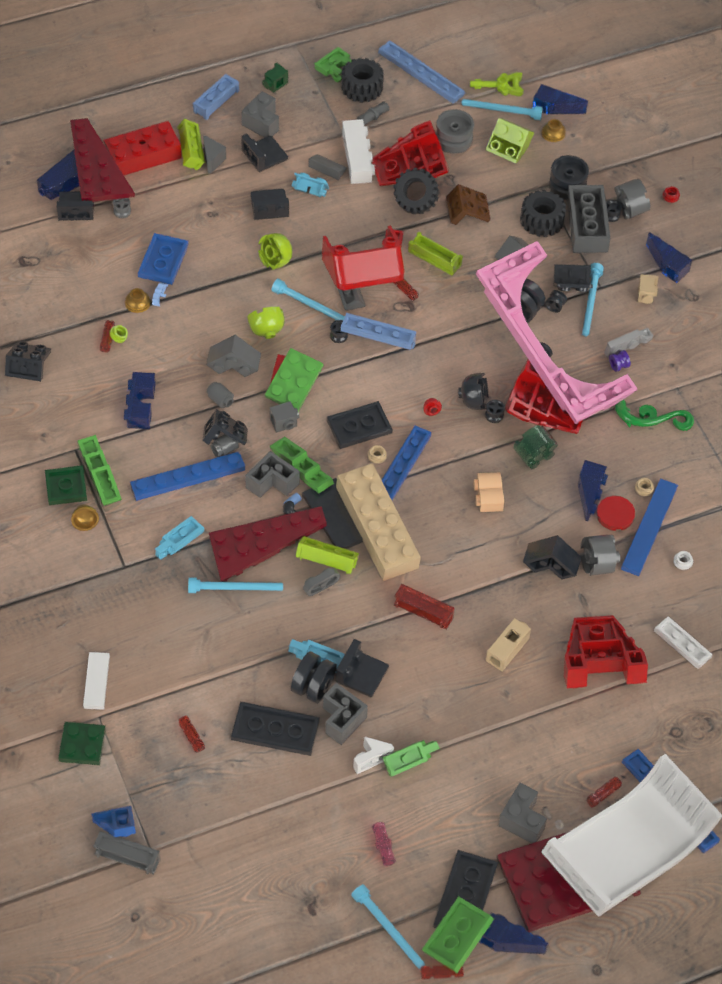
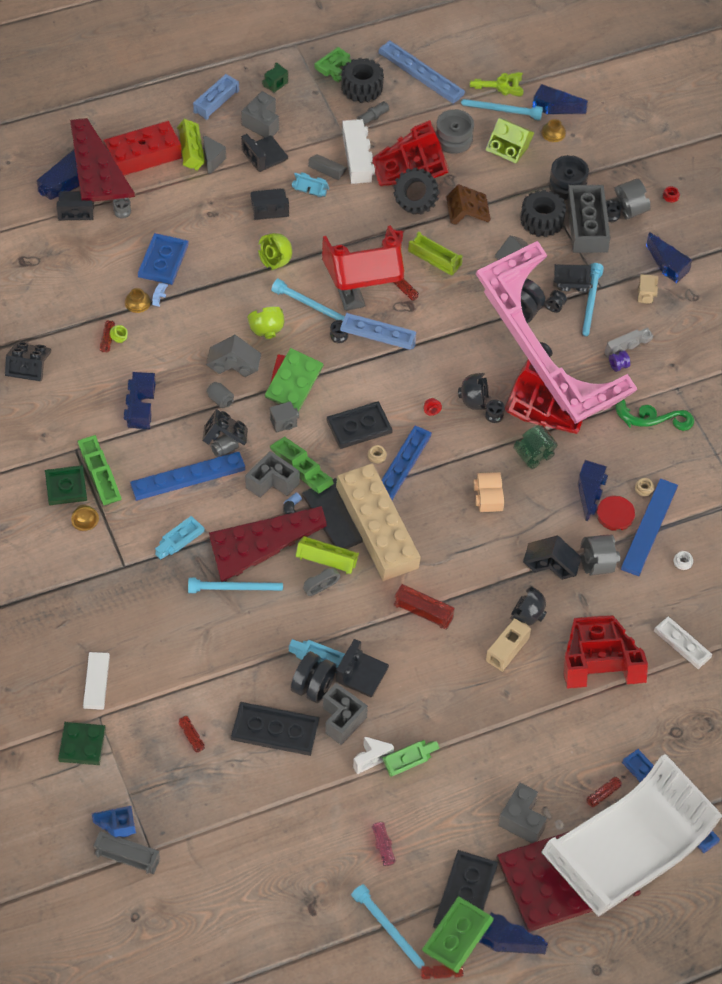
none -> black cylinder [510,586,547,626]

